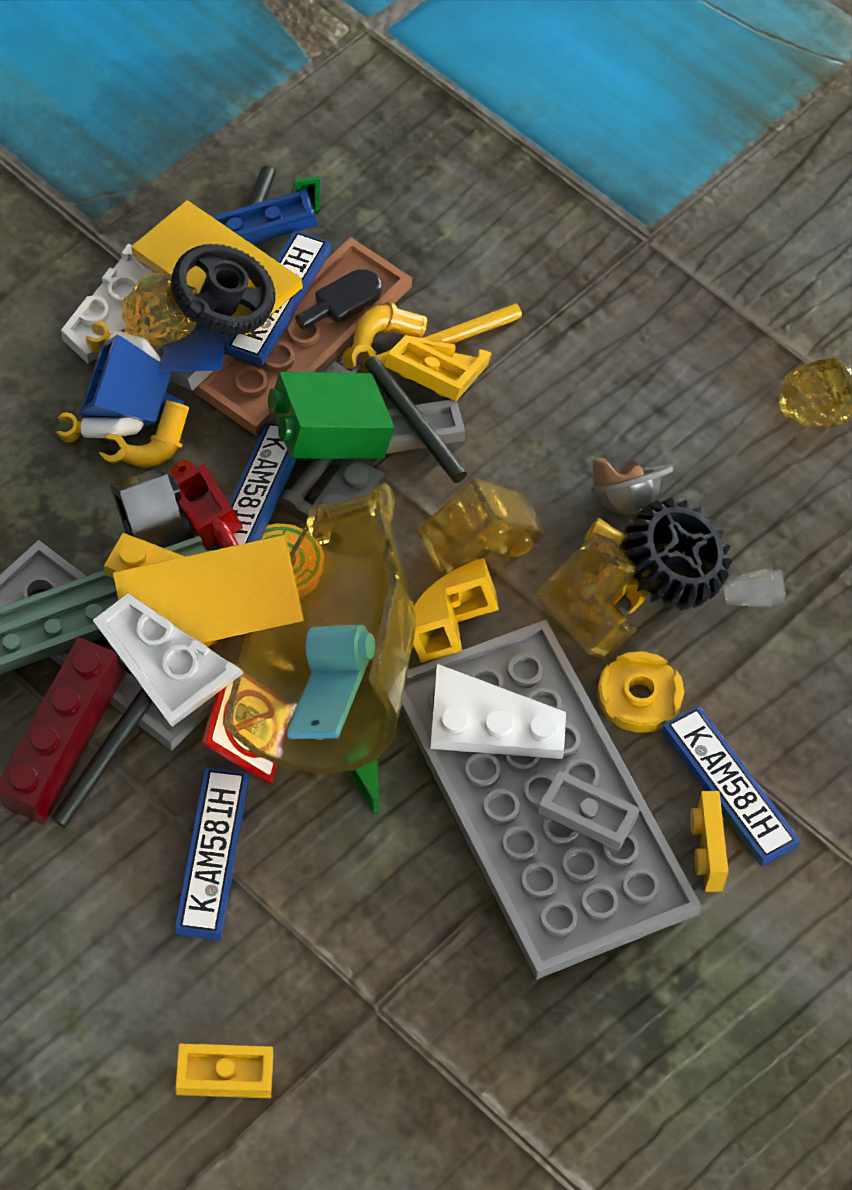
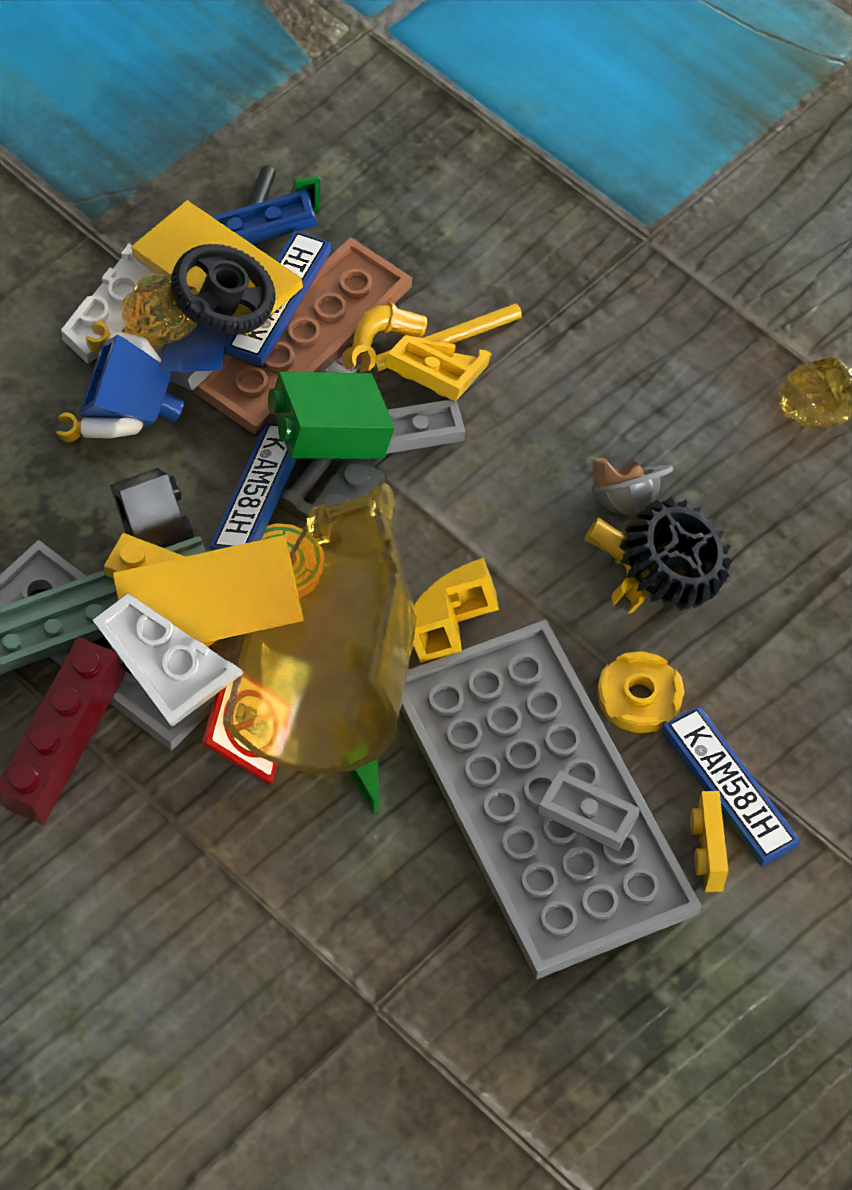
pearl dark grey bar [51,687,153,828] -> none
yellow piece [99,400,189,468] -> none
red piece [170,460,243,549] -> none
tile [175,768,249,941] -> none
yellow plate [176,1044,273,1098] -> none
medium azure door [287,625,376,740] -> none
black piece [295,269,382,330] -> none
pearl dark grey bar [364,356,467,483] -> none
clear yellow brick [416,478,546,573] -> none
white wing [430,664,566,759] -> none
clear yellow brick [535,532,637,660] -> none
clear cone [723,566,786,608] -> none

